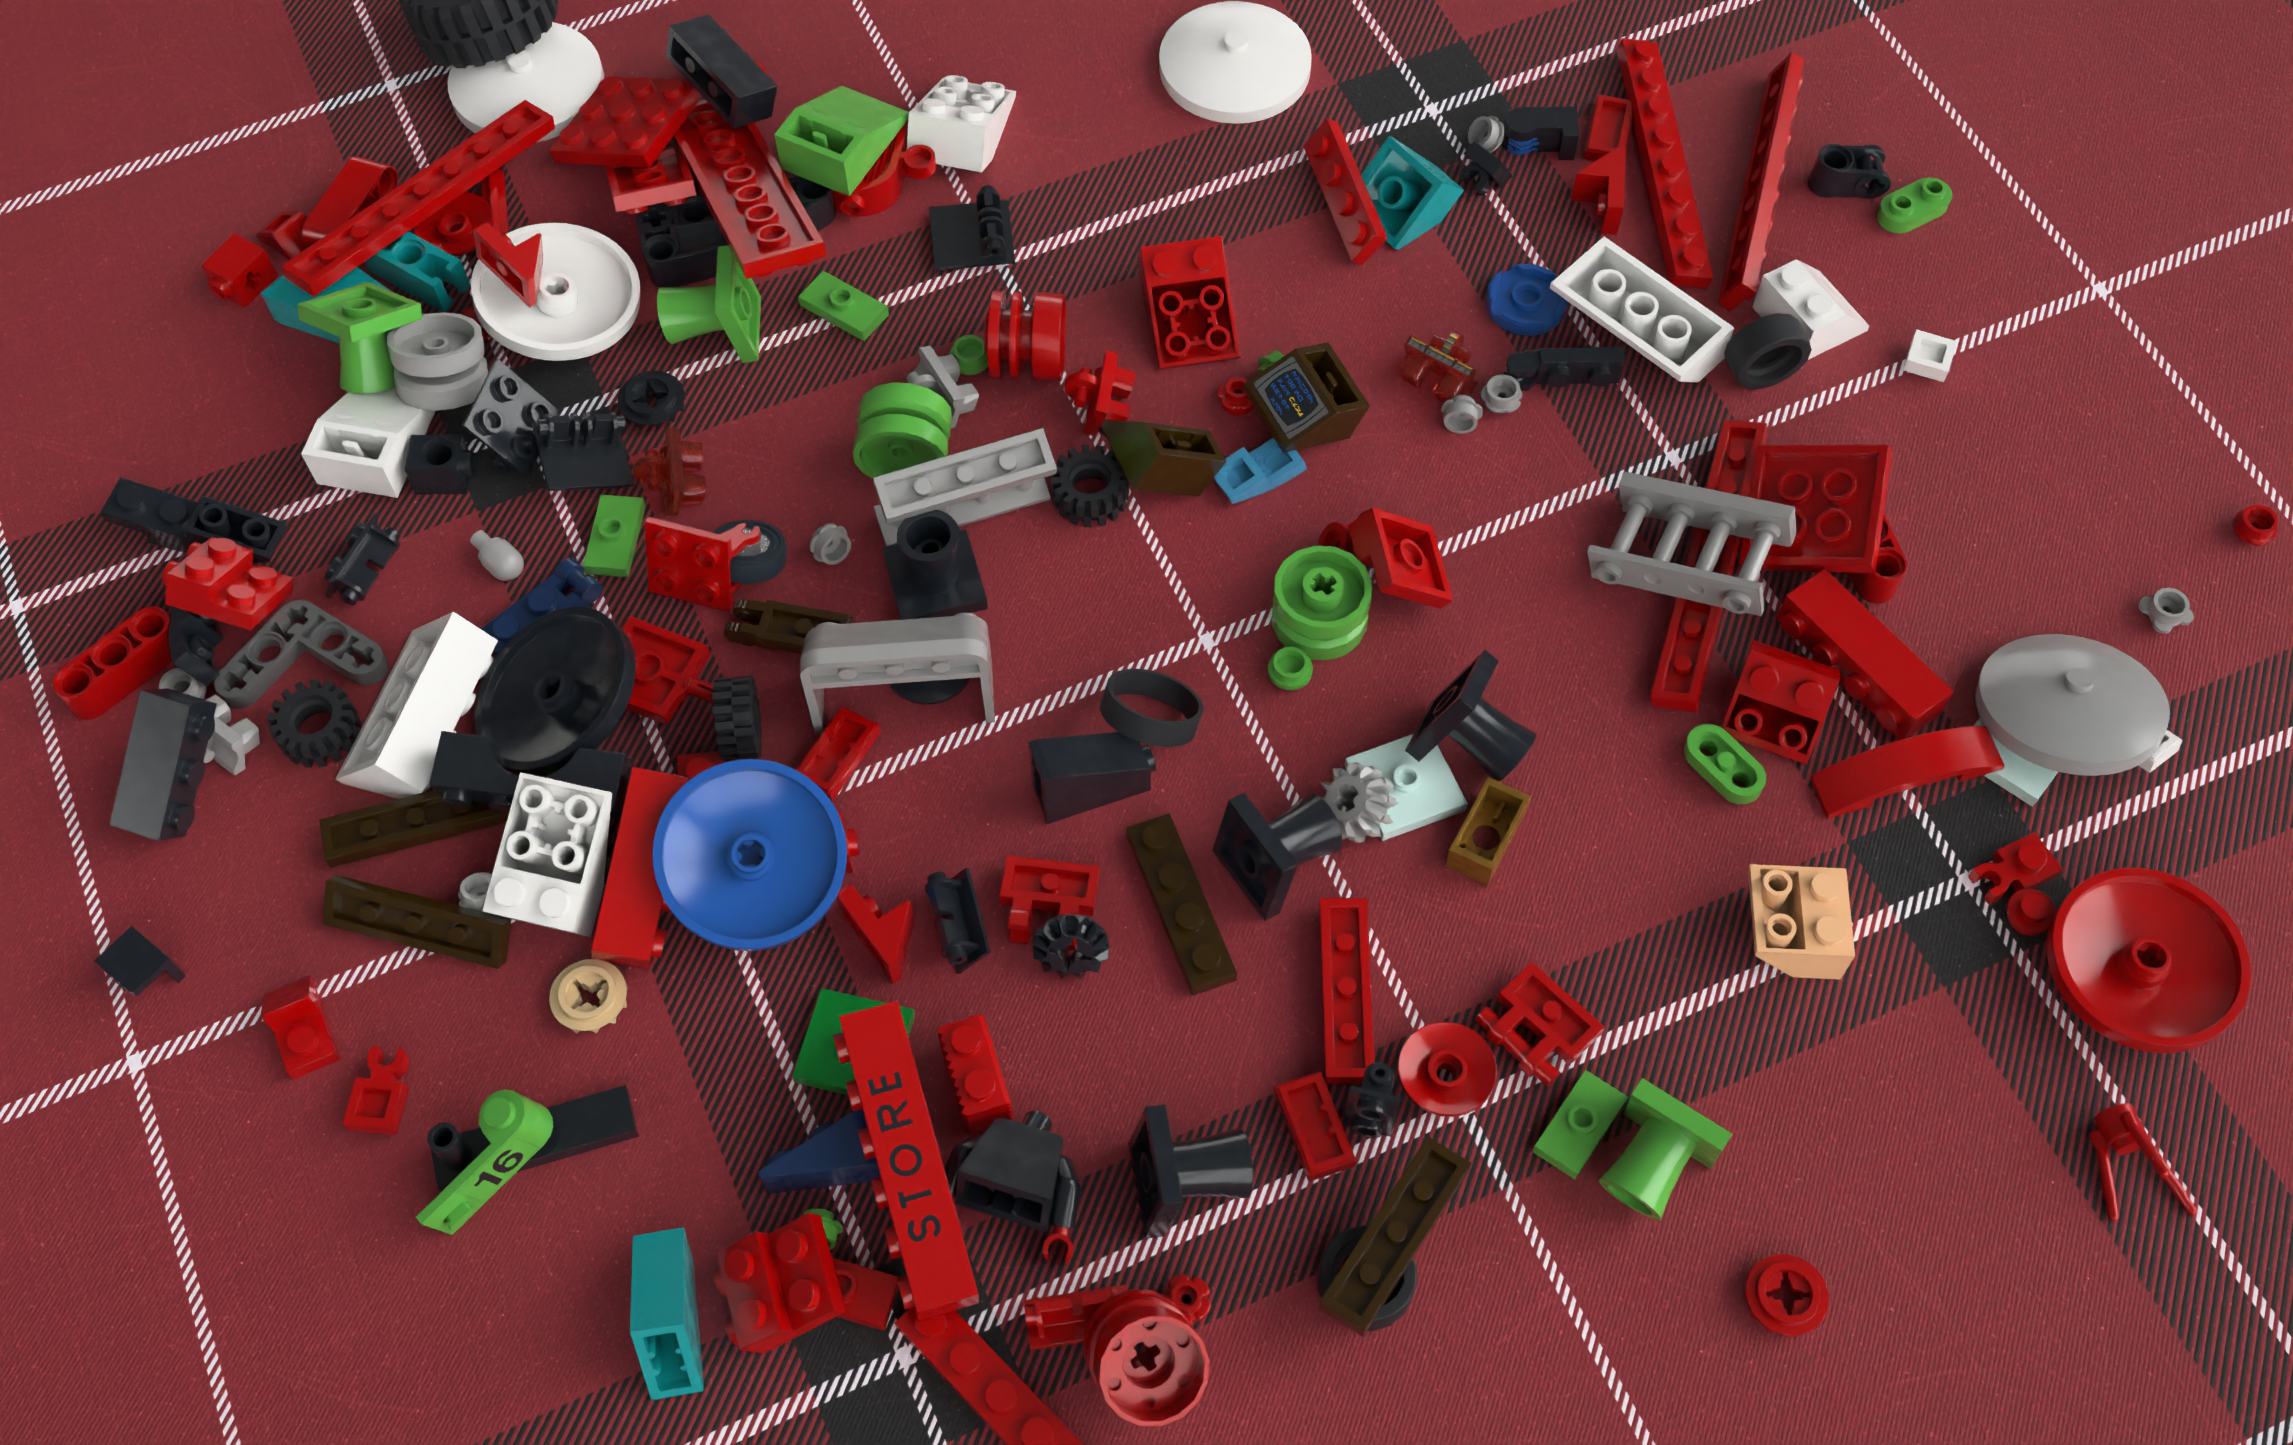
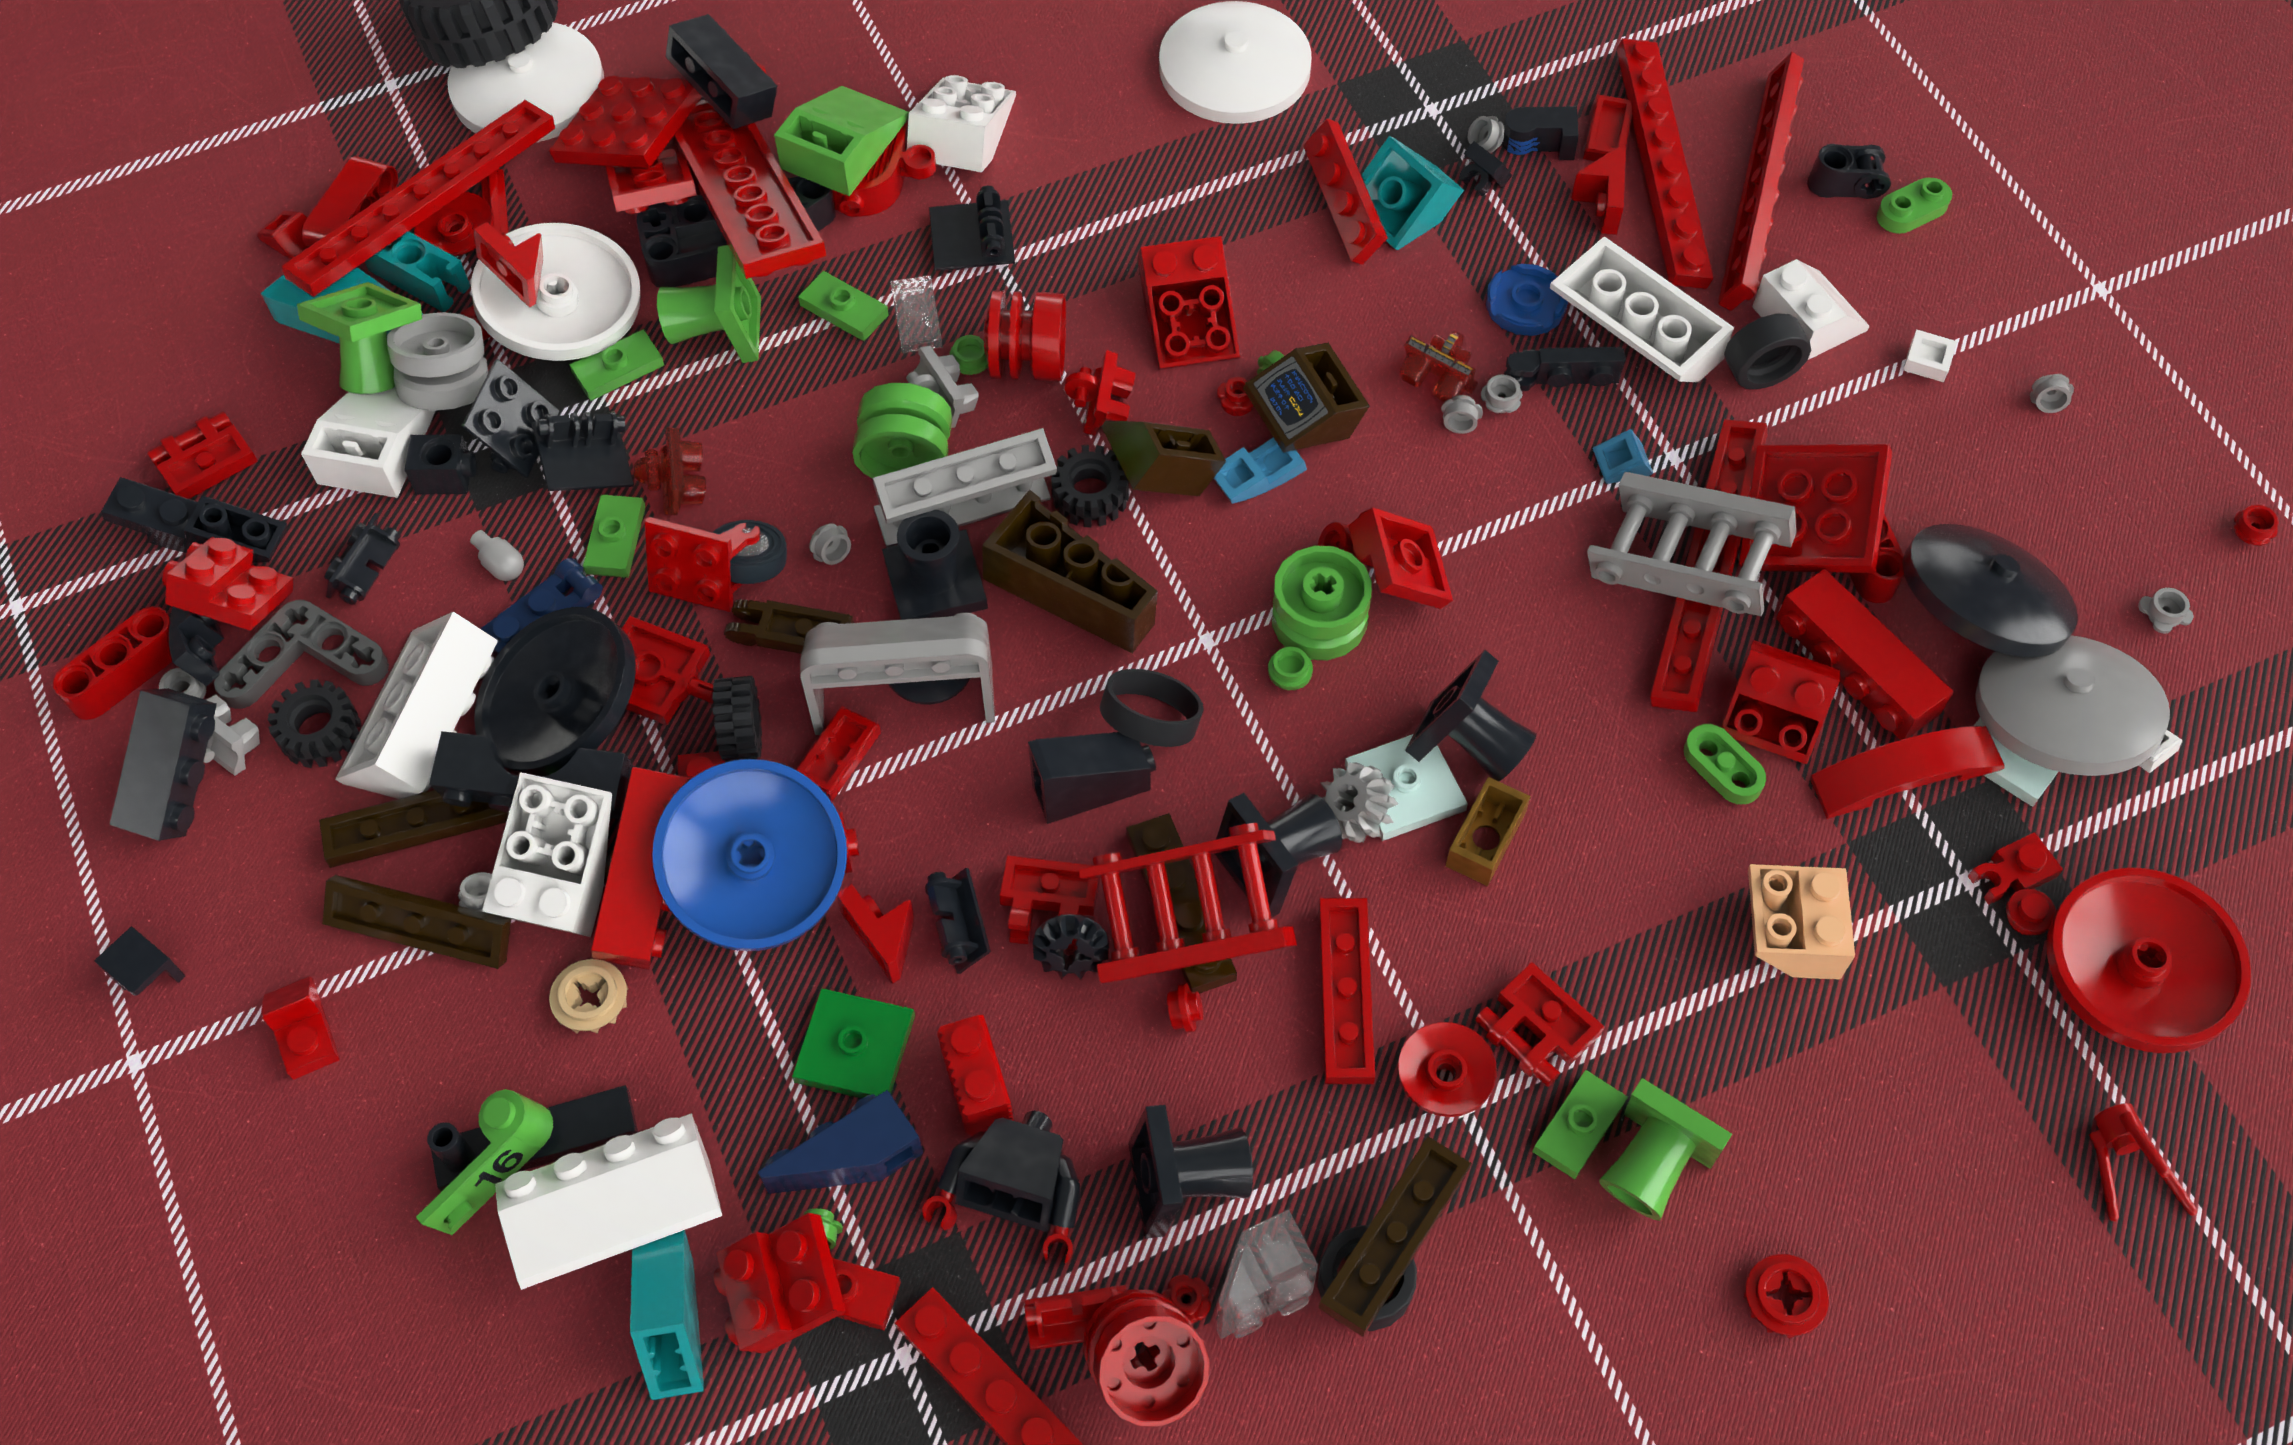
red brick [201,233,278,308] -> none
red plate [343,1046,410,1135] -> none
black gear [617,371,686,430] -> none
red brick [833,1000,979,1321] -> none
red plate [1274,1071,1356,1182] -> none
black hinge [1343,1062,1401,1138] -> none
none -> red plate [147,411,258,499]
none -> white slope [495,1113,722,1290]
none -> bright green plate [569,329,665,401]
none -> clear plate [890,275,943,353]
none -> dark brown wedge [982,489,1158,654]
none -> red fence [1078,823,1297,984]
none -> red plate [1167,983,1203,1033]
none -> clear slope [1216,1209,1318,1339]
none -> dark azure slope [1593,429,1653,484]
none -> black dish [1902,524,2078,657]
none -> light grey plate [2030,374,2074,413]

